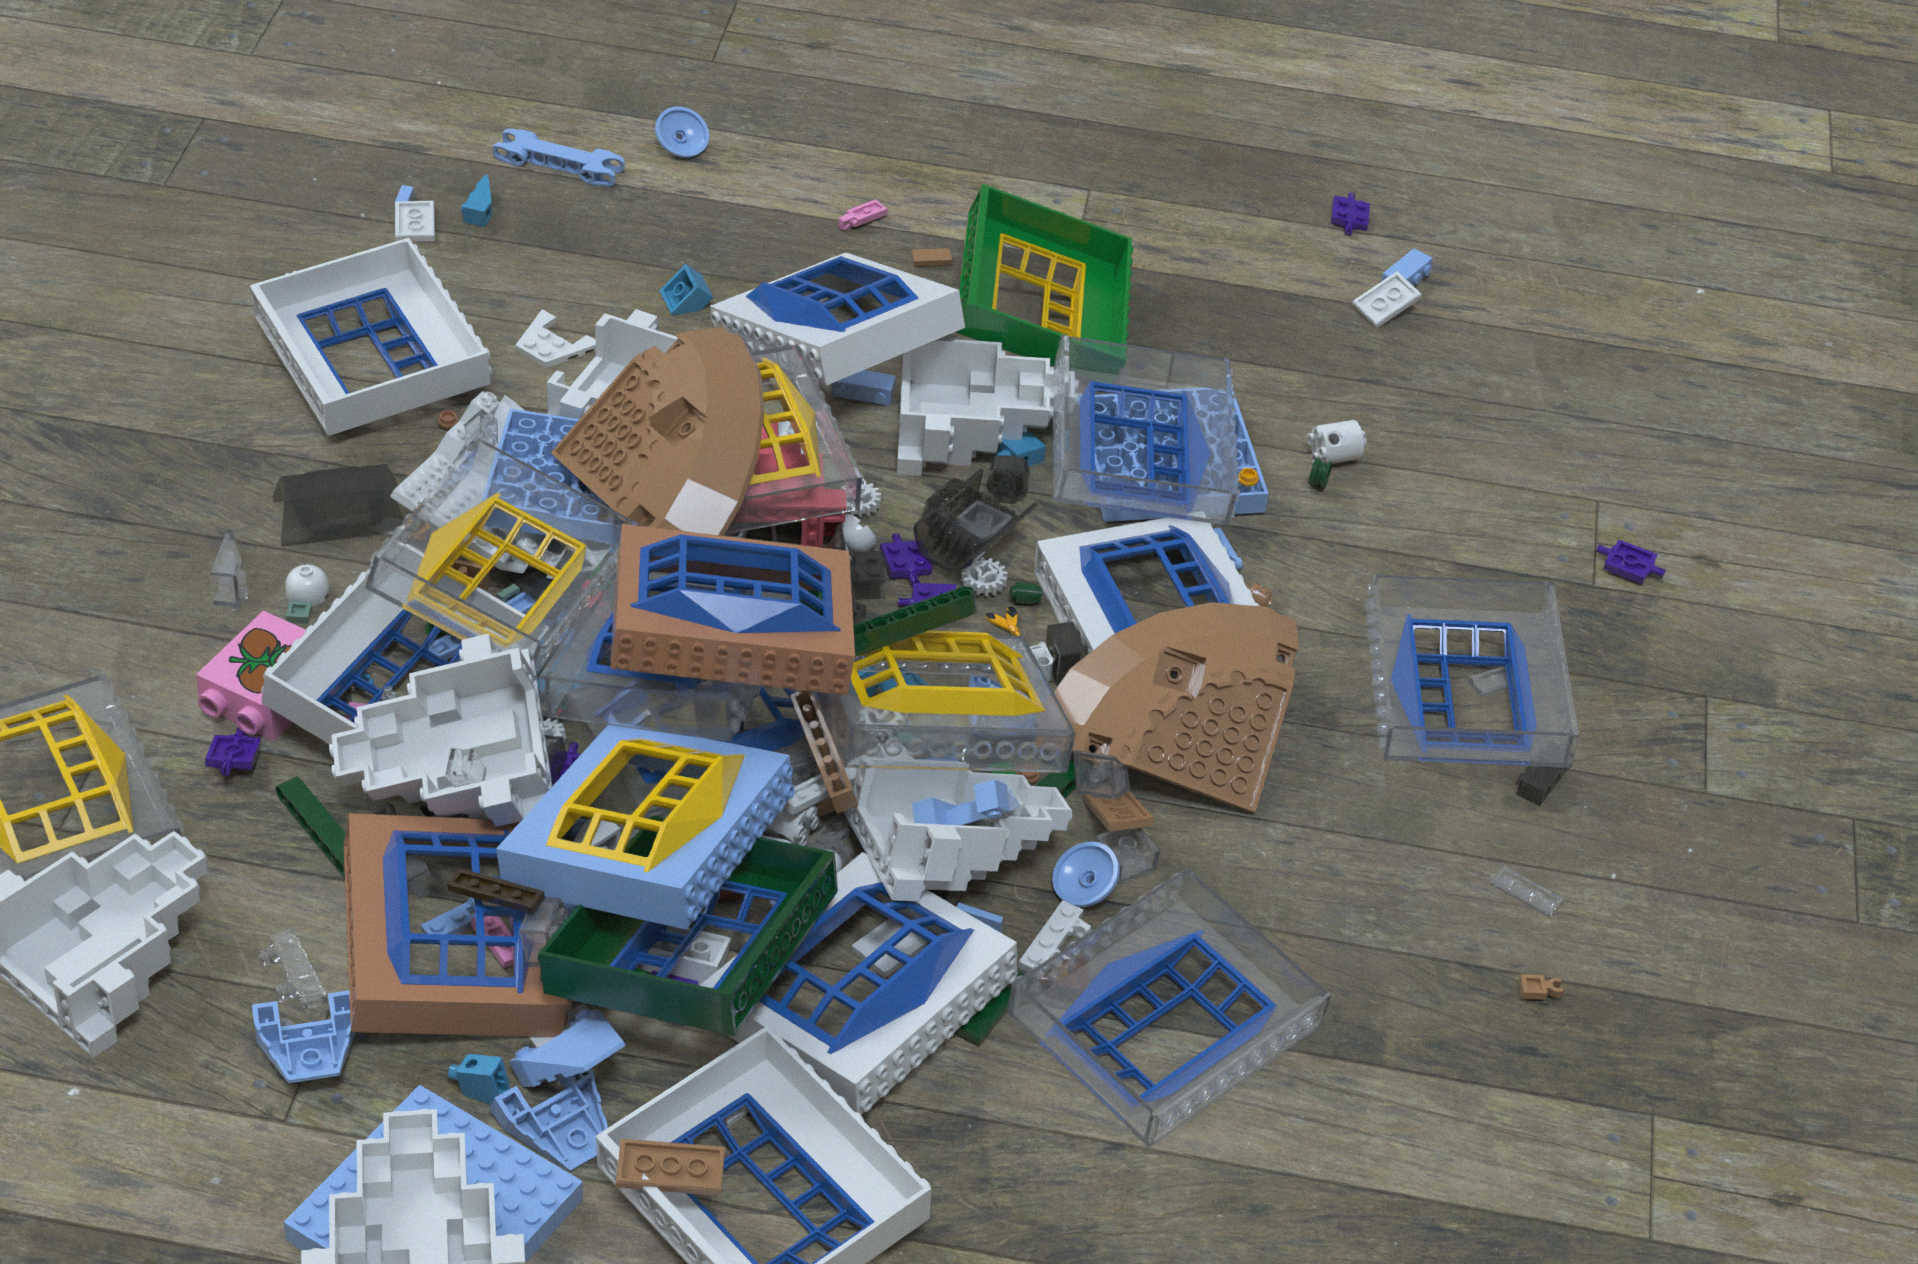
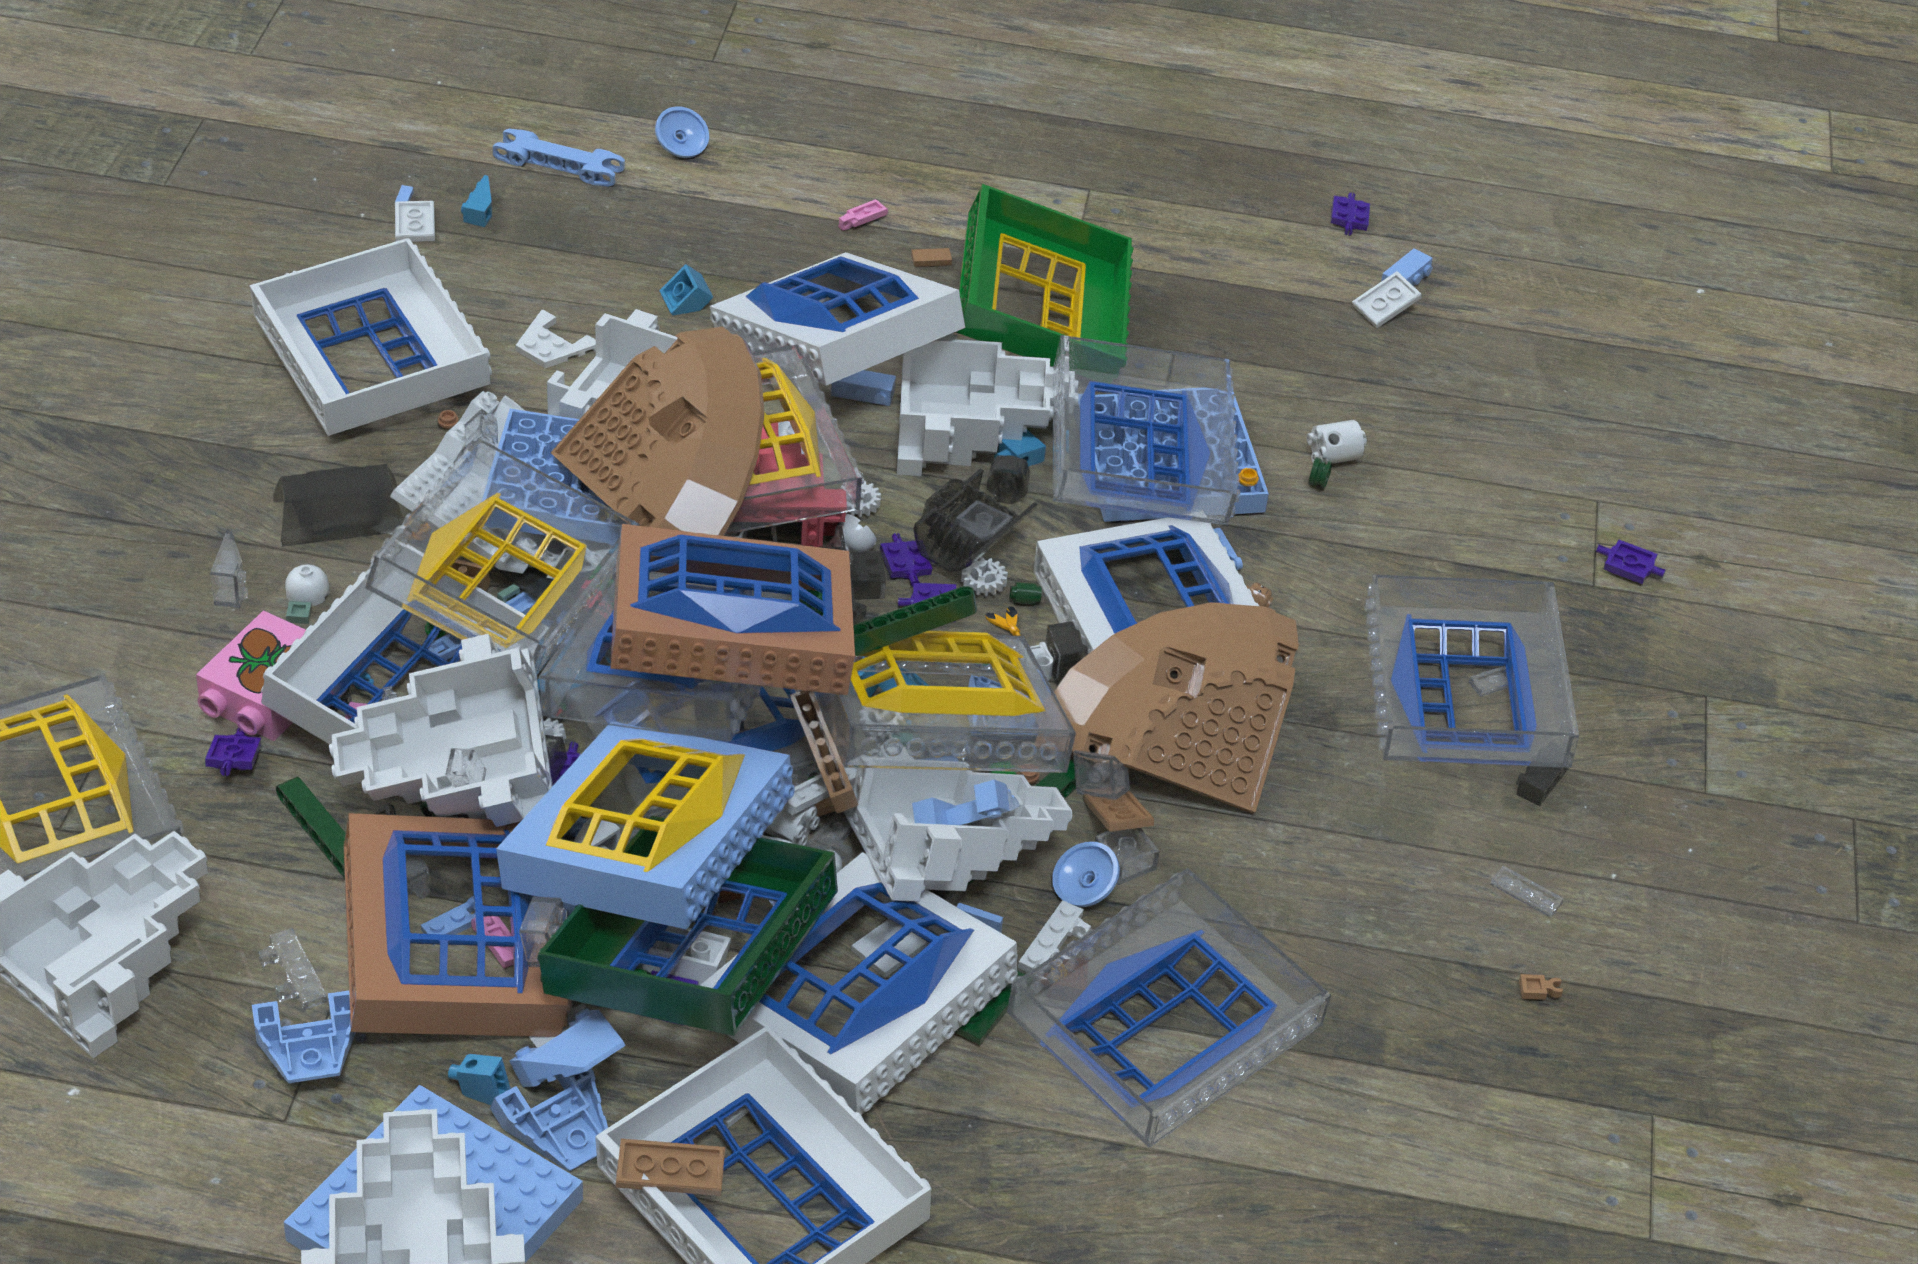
dark brown plate [447,868,545,914] -> none

